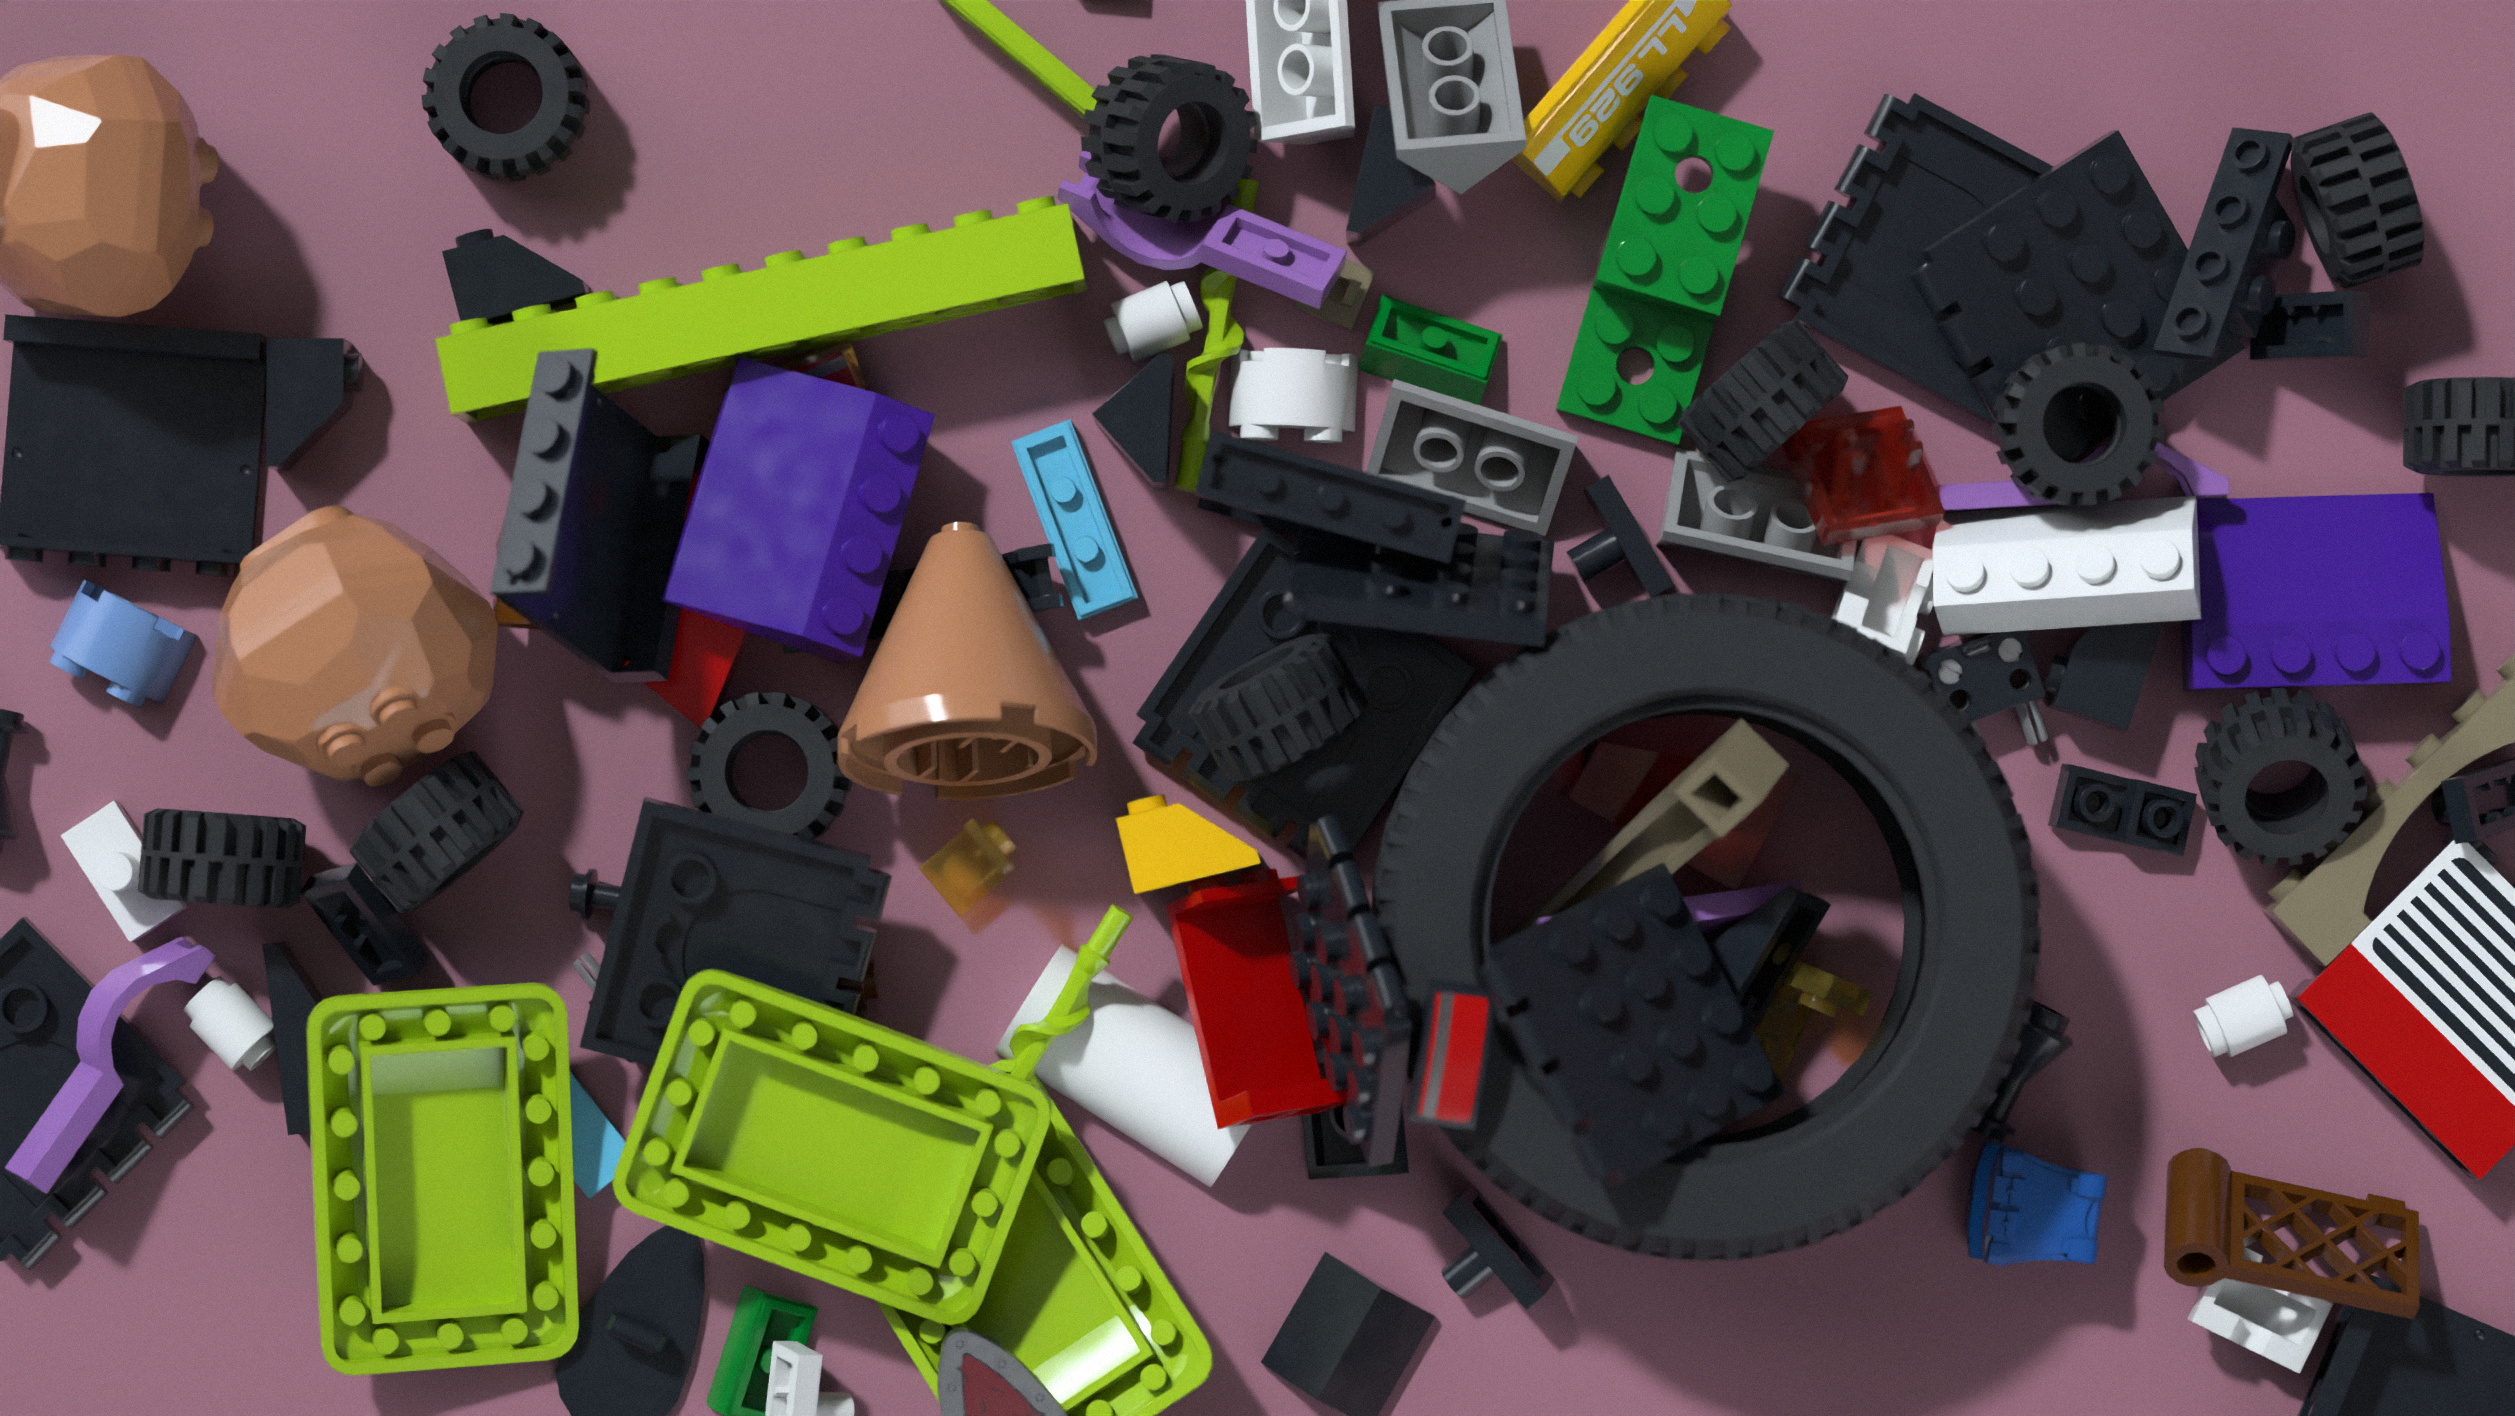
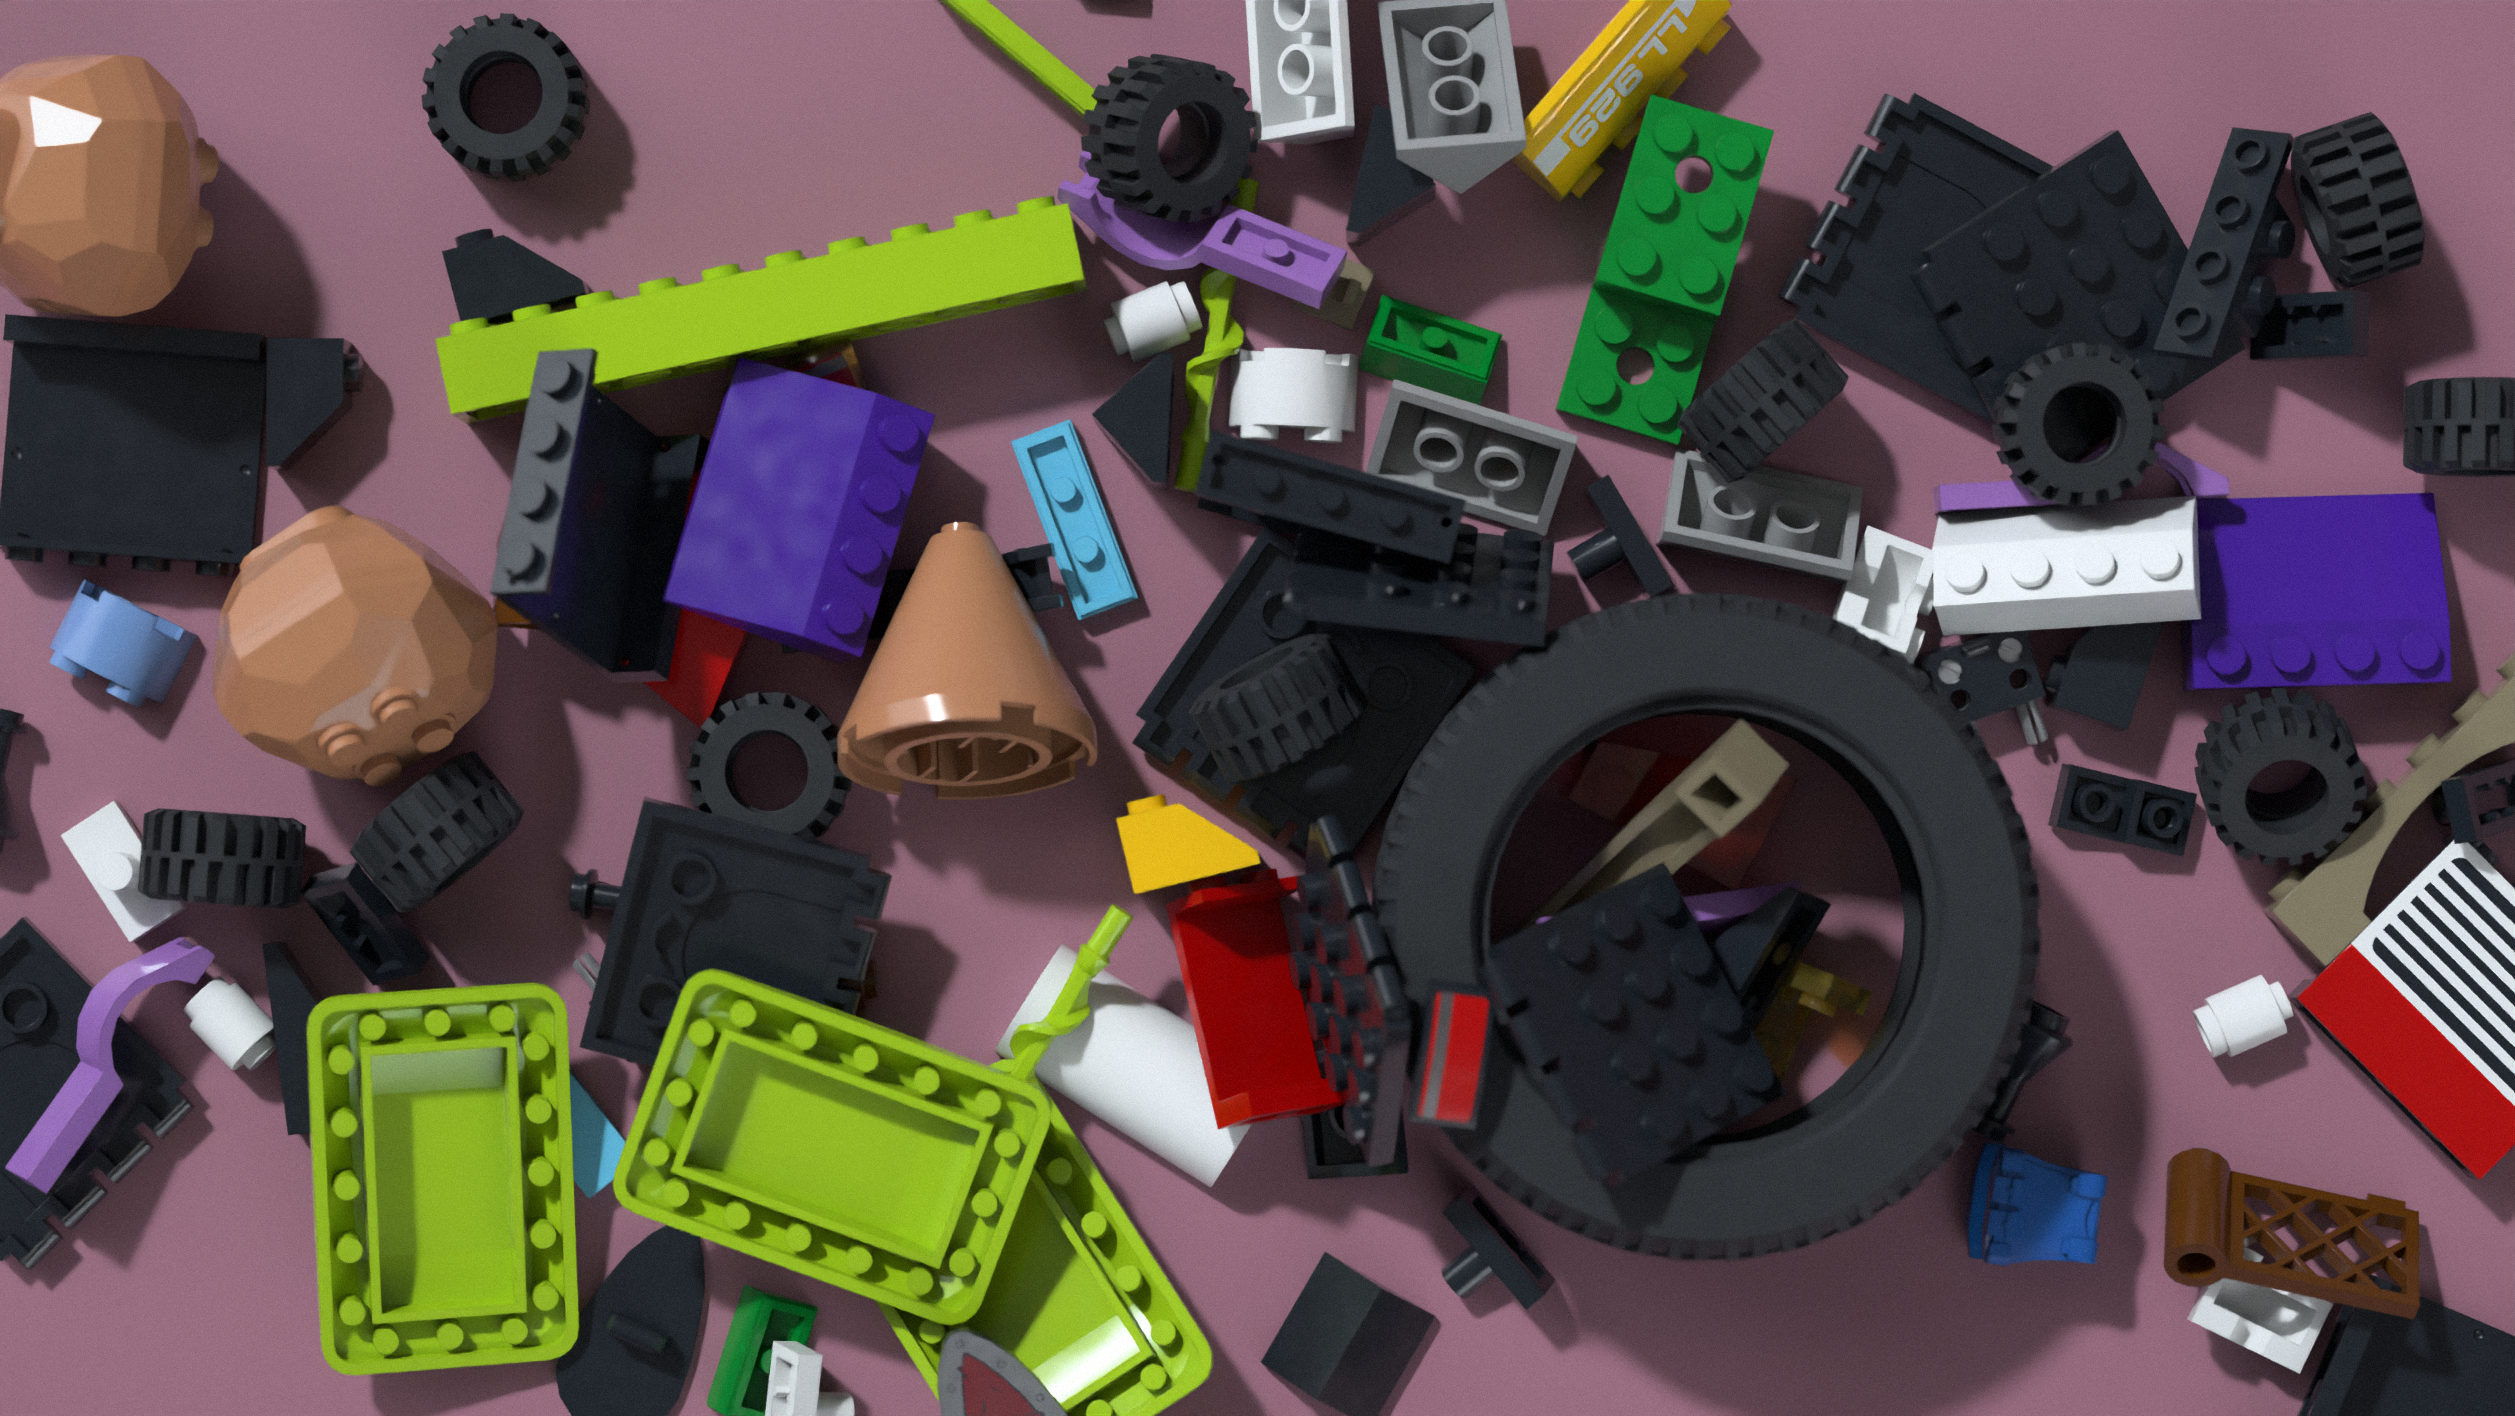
clear yellow bracket [919,818,1019,917] -> none
clear red plate [1782,406,1945,546] -> none

